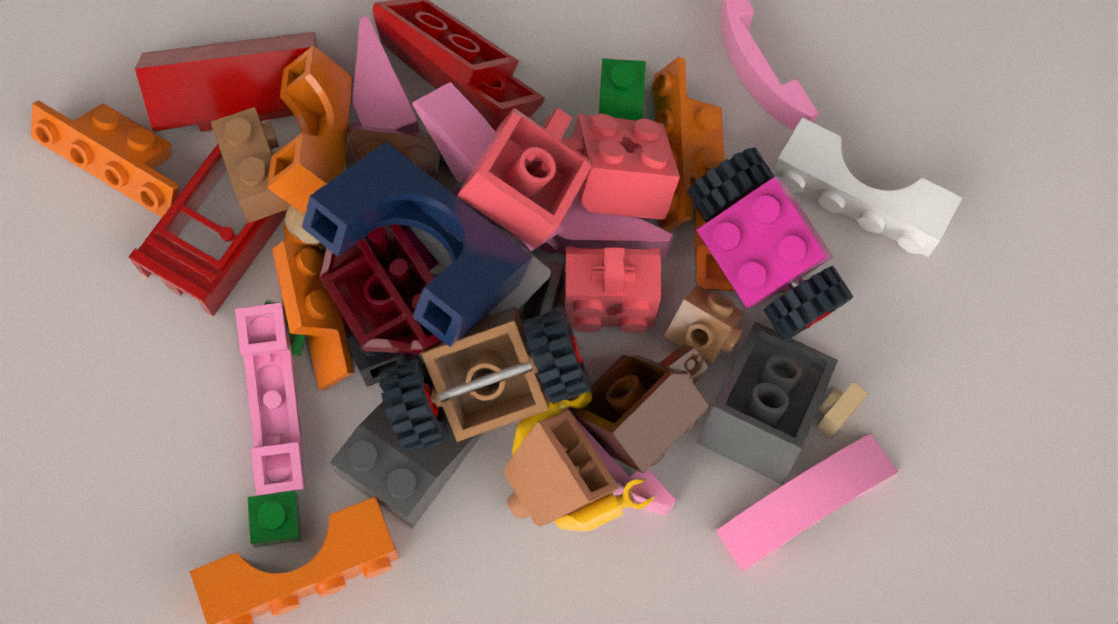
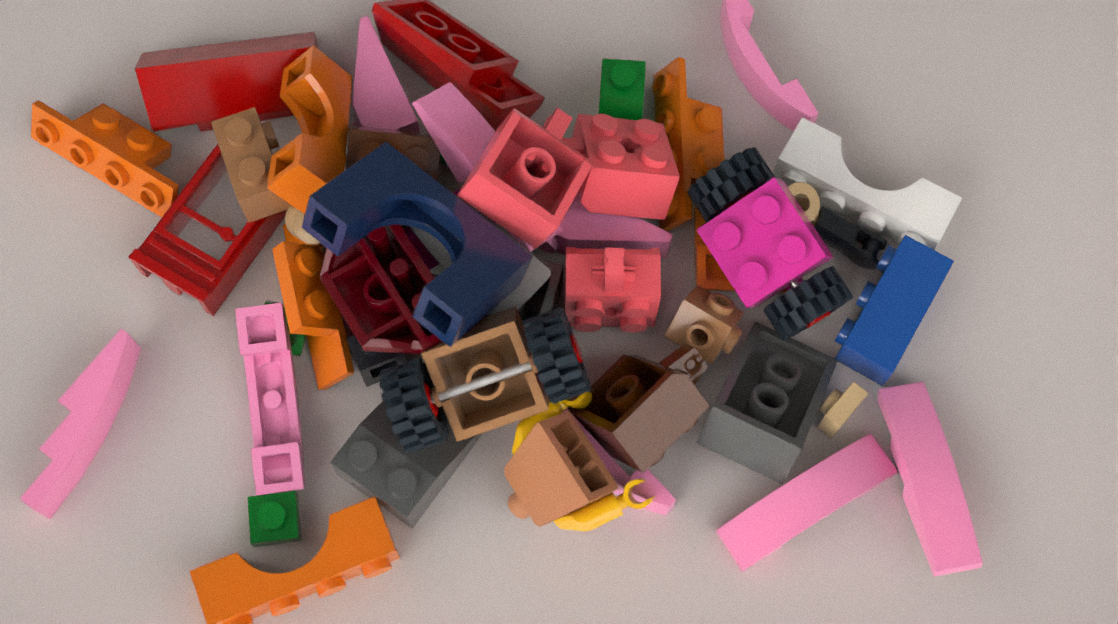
none -> bright pink slope [19,328,141,519]
none -> black piece [788,182,887,270]
none -> blue brick [834,235,954,386]
none -> bright pink slope [877,381,983,576]

